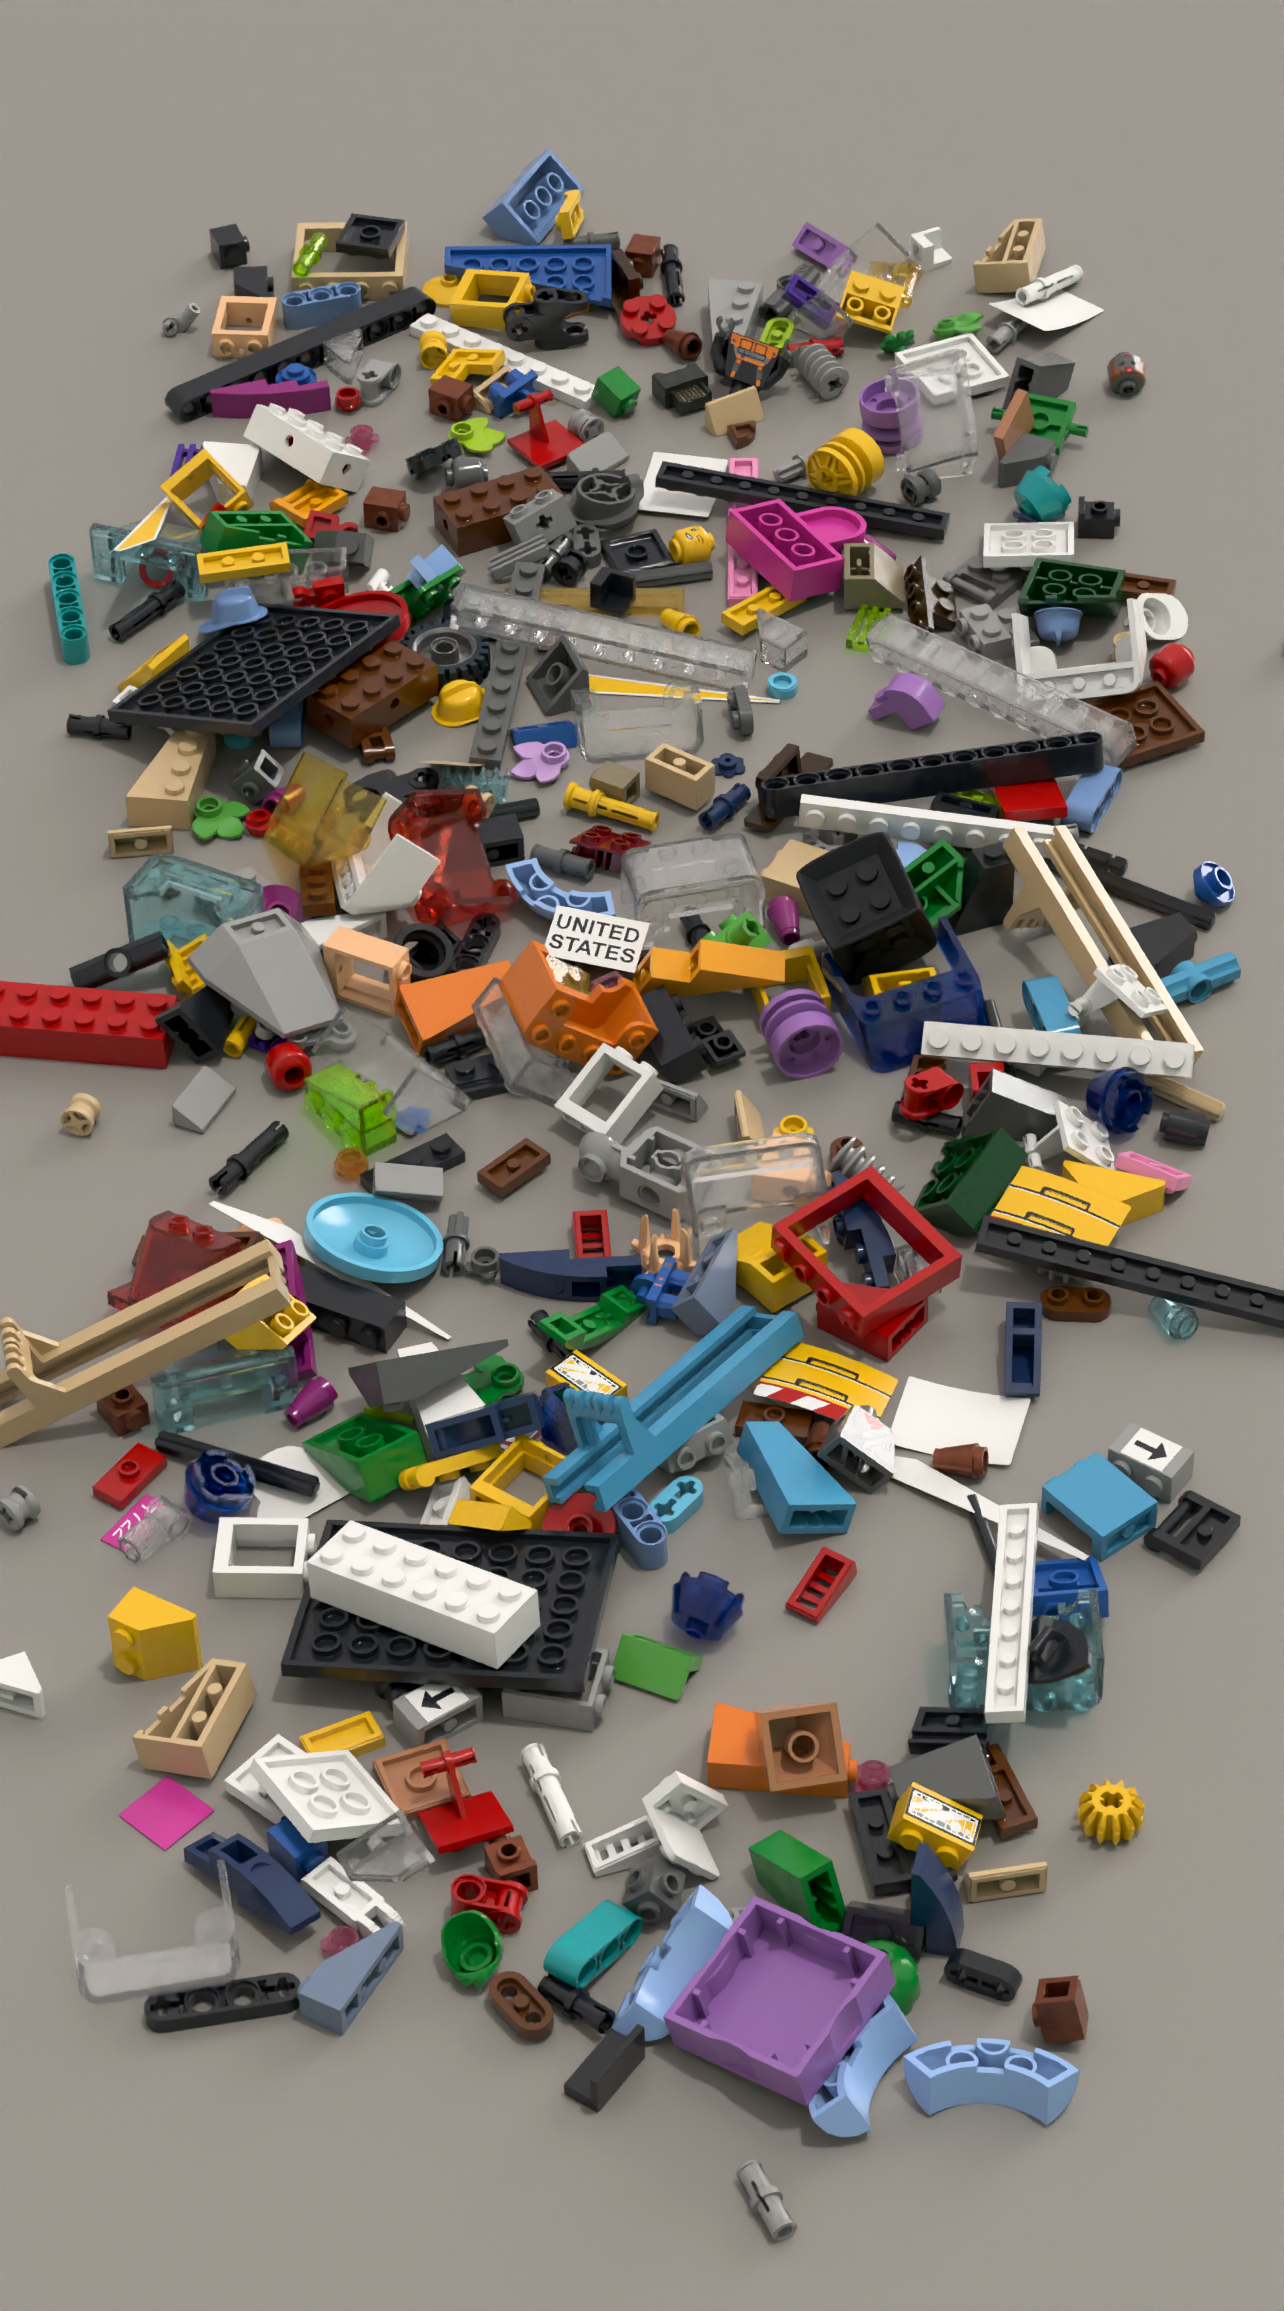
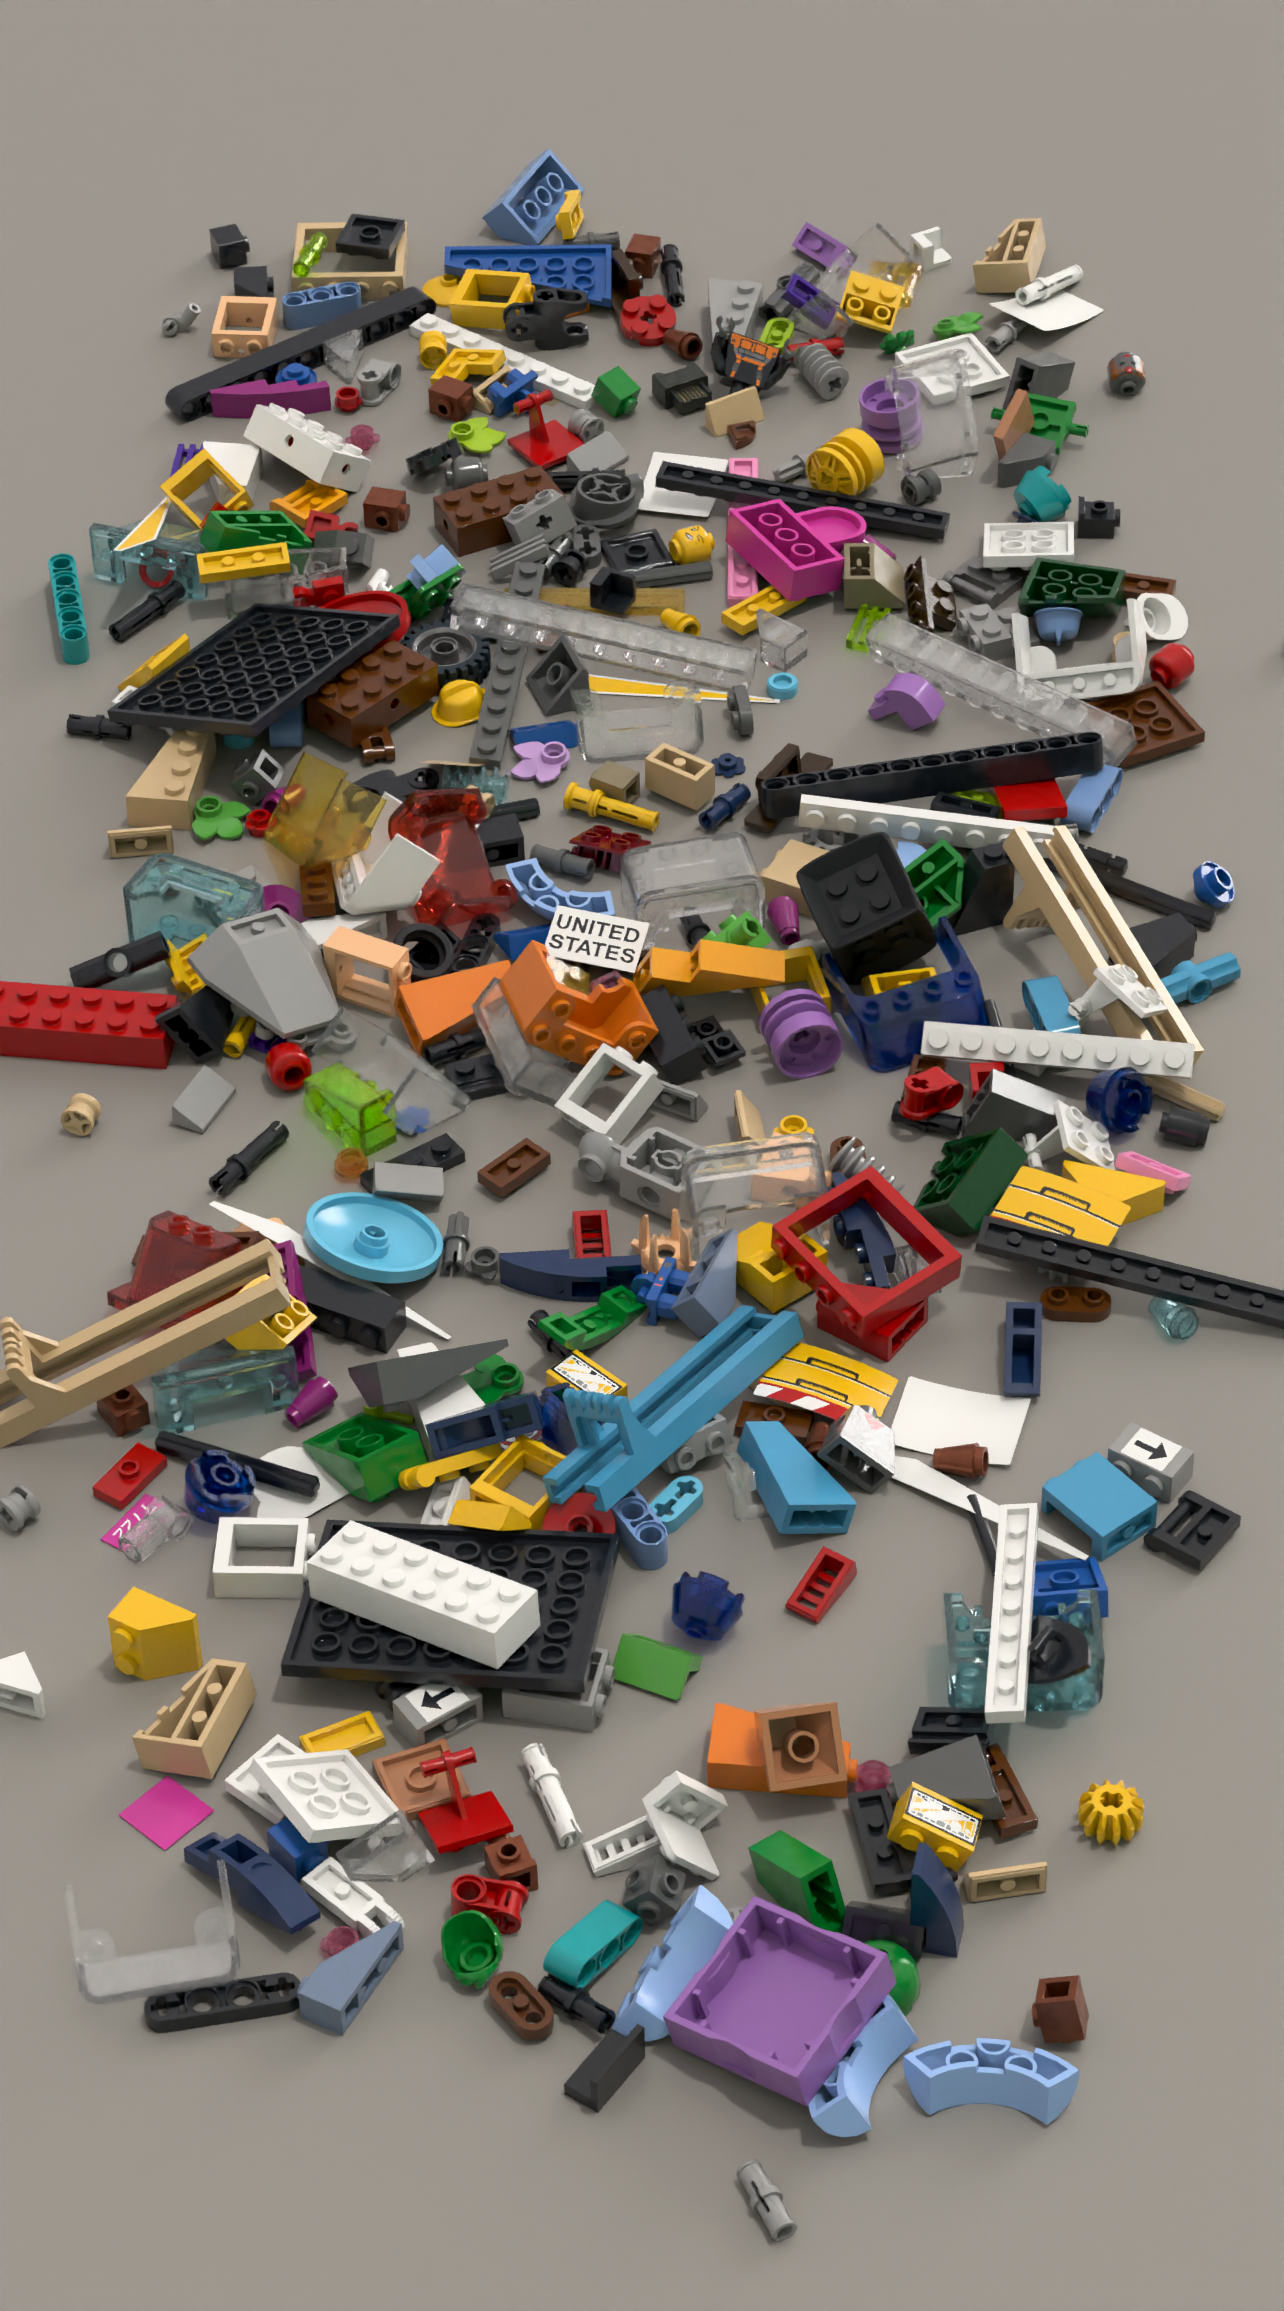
medium blue piece [198,586,268,634] -> none
black beam [944,1948,1023,2002] -> none
none -> blue slope [493,923,551,960]

